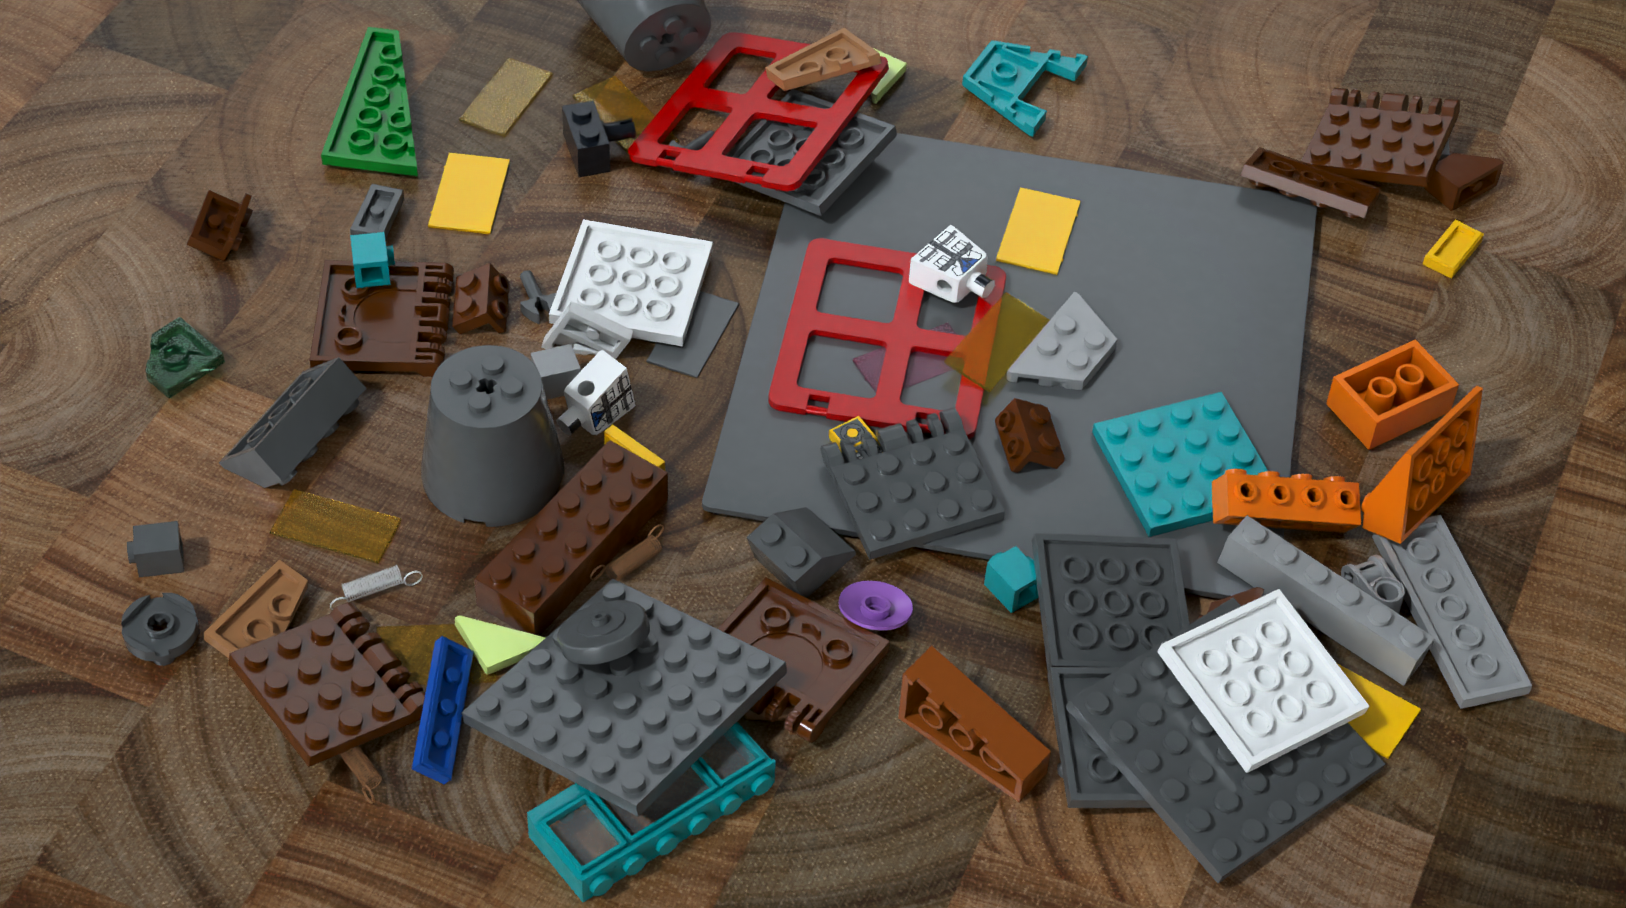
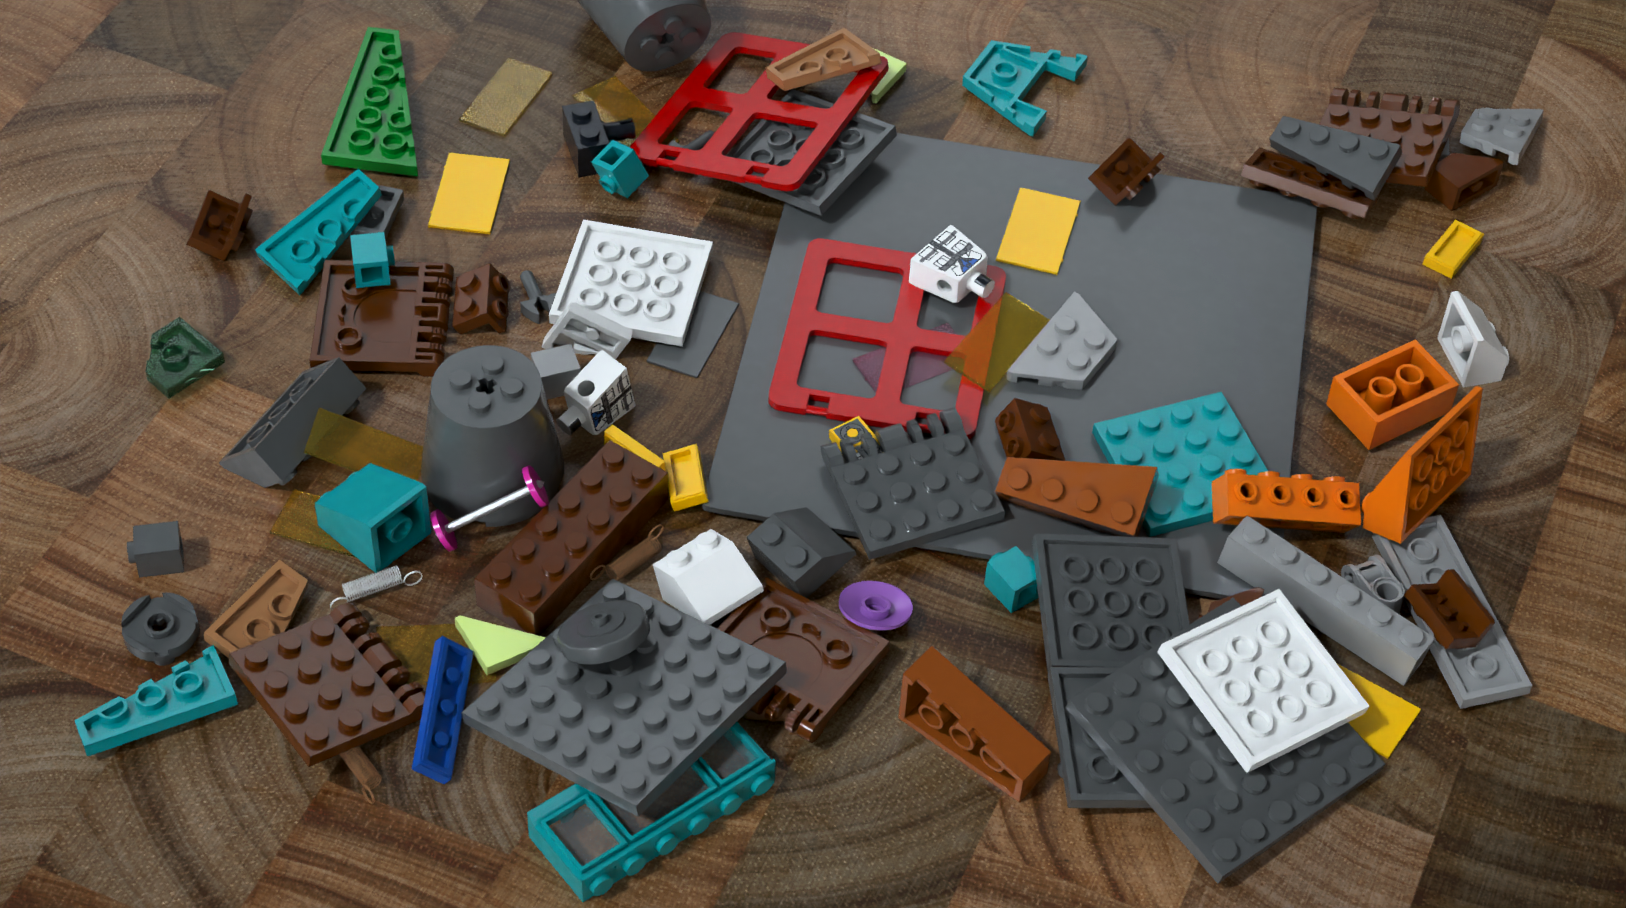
none -> teal wing [74,645,238,757]
none -> teal wing [255,169,382,296]
none -> clear yellow piece [304,408,423,481]
none -> teal slope [315,463,431,573]
none -> axle [430,465,549,552]
none -> teal brick [591,140,649,198]
none -> white slope [653,529,764,625]
none -> yellow tile [663,444,709,512]
none -> dark orange wedge [995,457,1159,537]
none -> reddish brown bracket [1088,137,1165,206]
none -> dark grey wing [1269,116,1402,201]
none -> reddish brown bracket [1404,569,1495,649]
none -> white slope [1437,291,1509,387]
none -> light grey wing [1460,108,1544,165]

